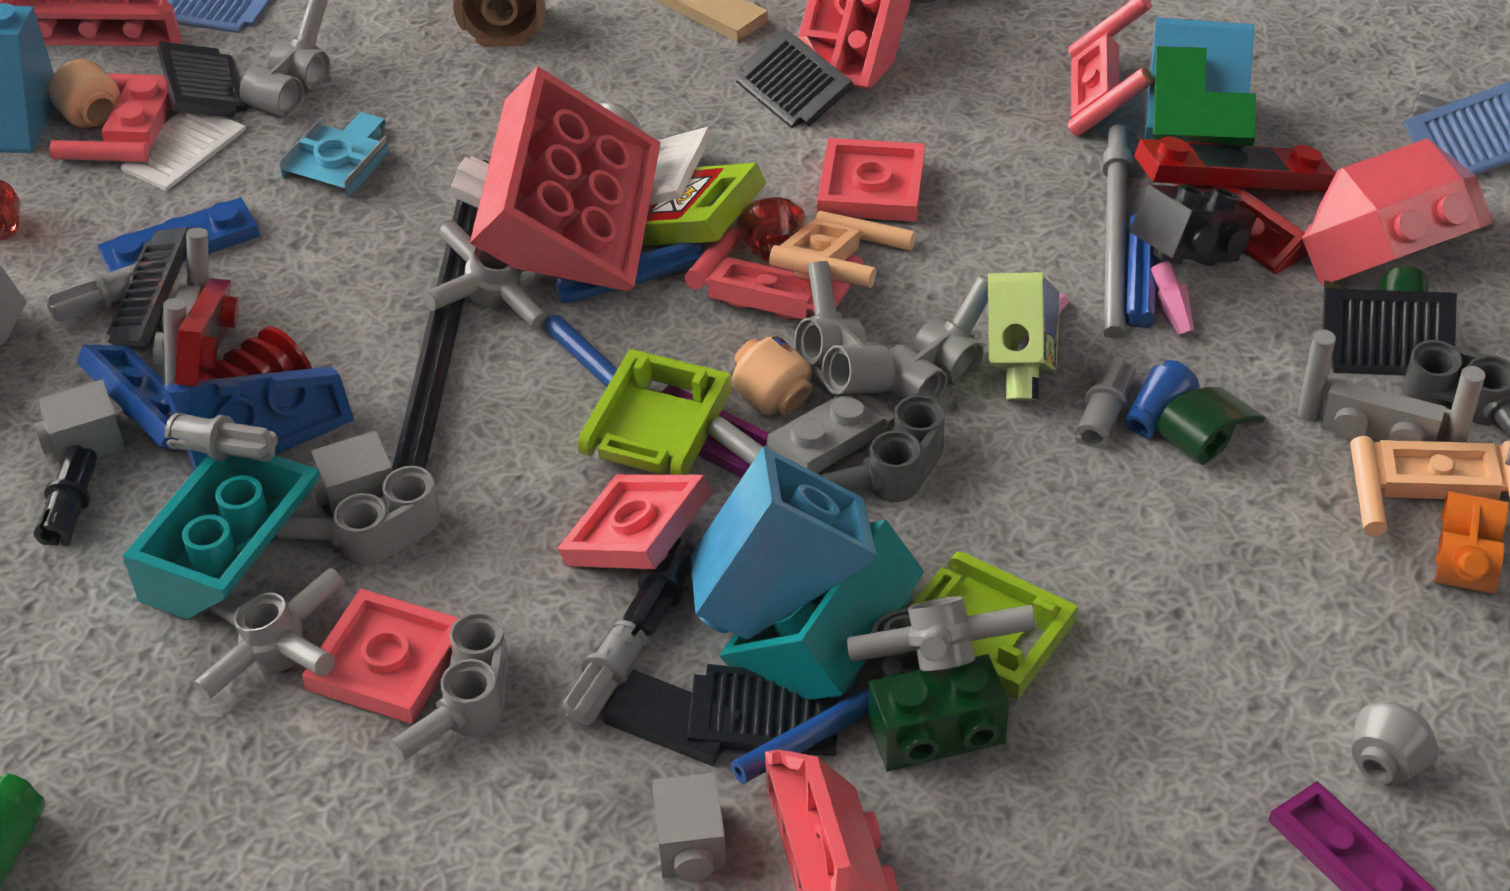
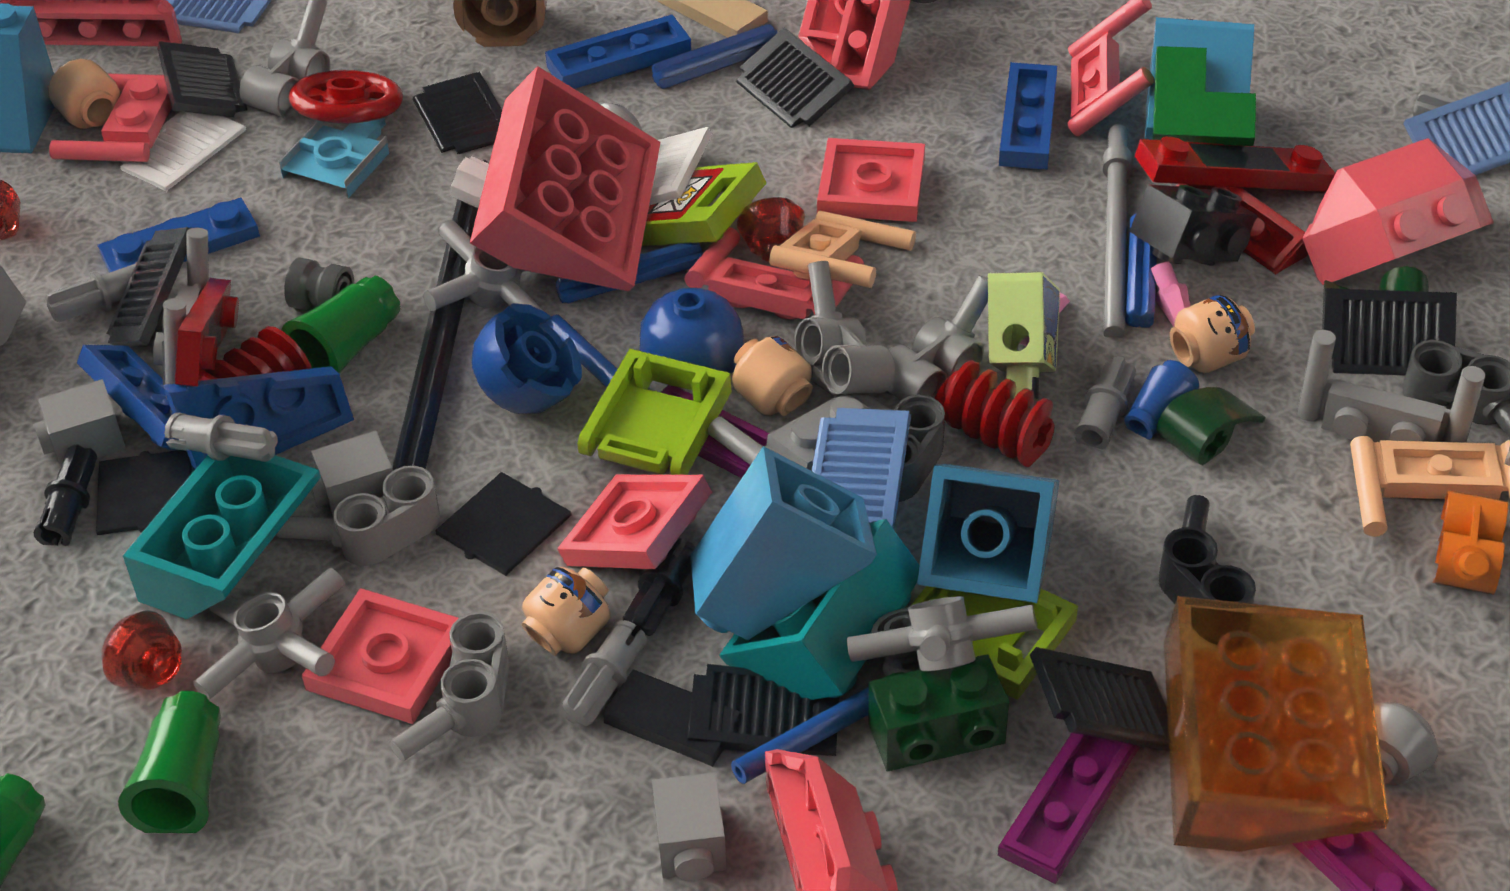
none -> black piece [96,450,192,535]
none -> clear red cone [101,610,182,690]
none -> green plant [118,691,221,833]
none -> green plant [281,275,400,374]
none -> dark grey wheel [284,257,354,310]
none -> red plate [288,70,403,124]
none -> black window [412,71,502,154]
none -> black piece [435,472,572,576]
none -> blue cylinder [472,303,582,414]
none -> light nougat head [521,567,611,656]
none -> blue plate [545,14,691,89]
none -> blue cylinder [640,288,744,374]
none -> blue axle [652,24,778,89]
none -> medium blue window [812,408,911,529]
none -> dark azure slope [917,464,1060,603]
none -> red piece [934,360,1055,467]
none -> magenta tile [997,733,1140,884]
none -> blue plate [999,62,1058,170]
none -> black window [1030,647,1178,752]
none -> black beam [1158,495,1256,641]
none -> clear orange slope [1164,596,1389,852]
none -> light nougat head [1170,295,1255,373]

